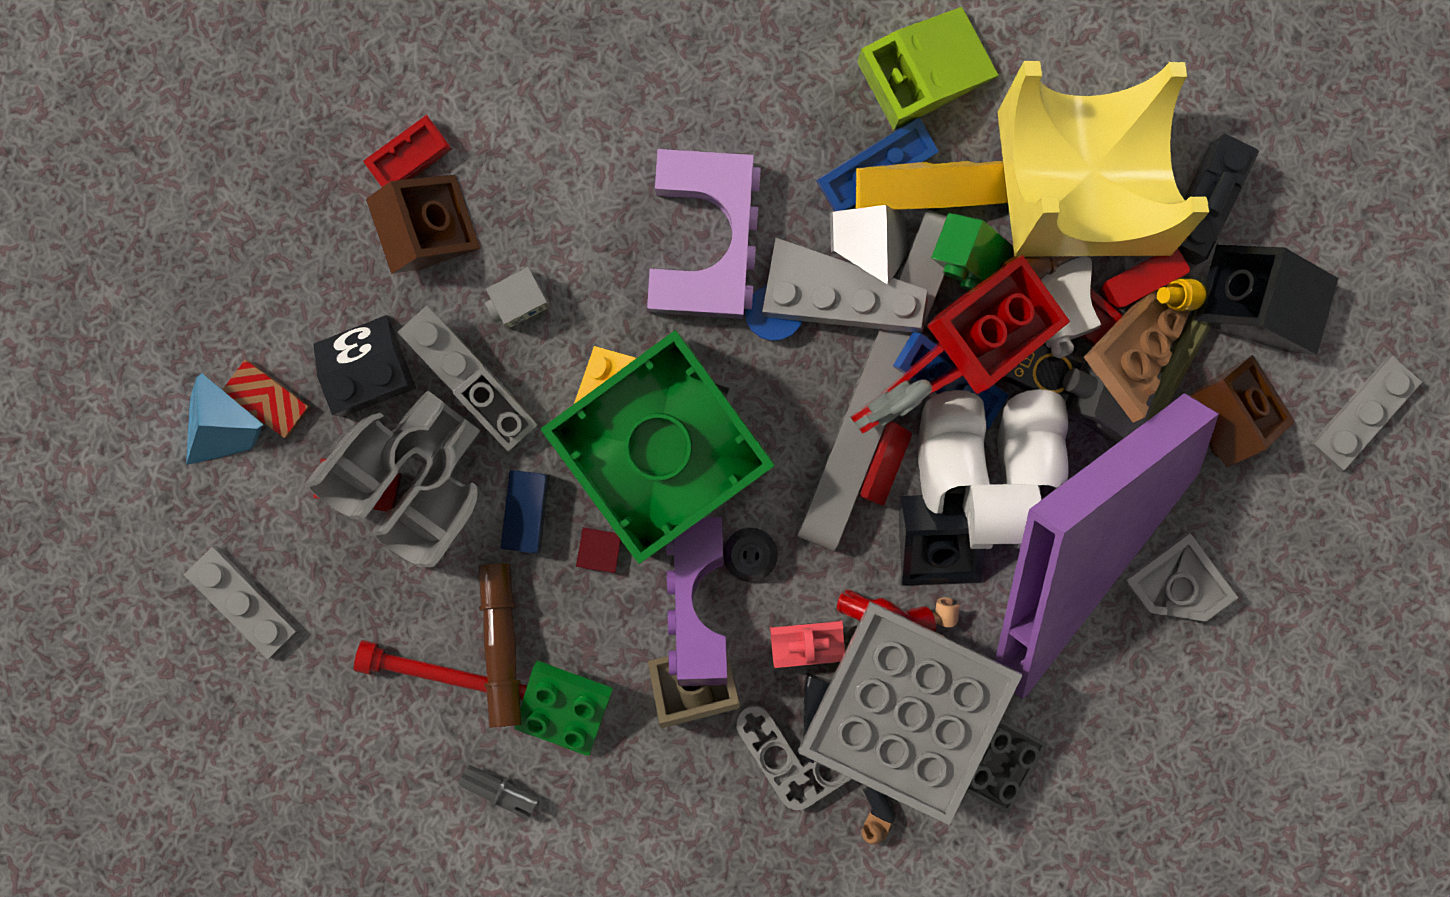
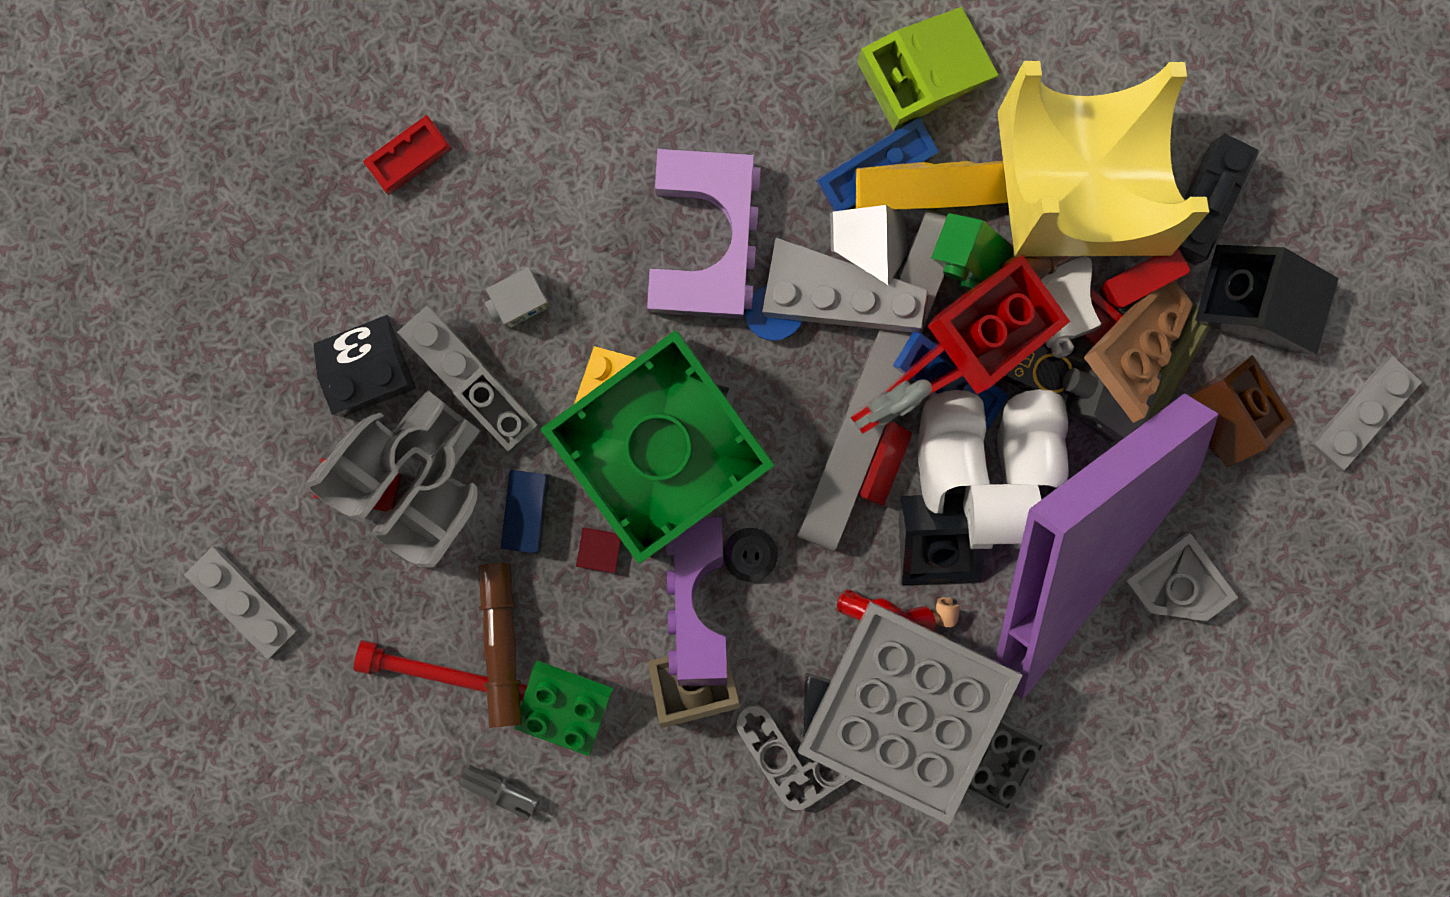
dark azure slope [186,373,263,465] -> none
tile [222,359,311,439] -> none
reddish brown slope [366,175,480,274] -> none
coral hips [770,620,845,668] -> none
arm [861,787,896,845] -> none
yellow cylinder [1157,279,1206,311] -> none

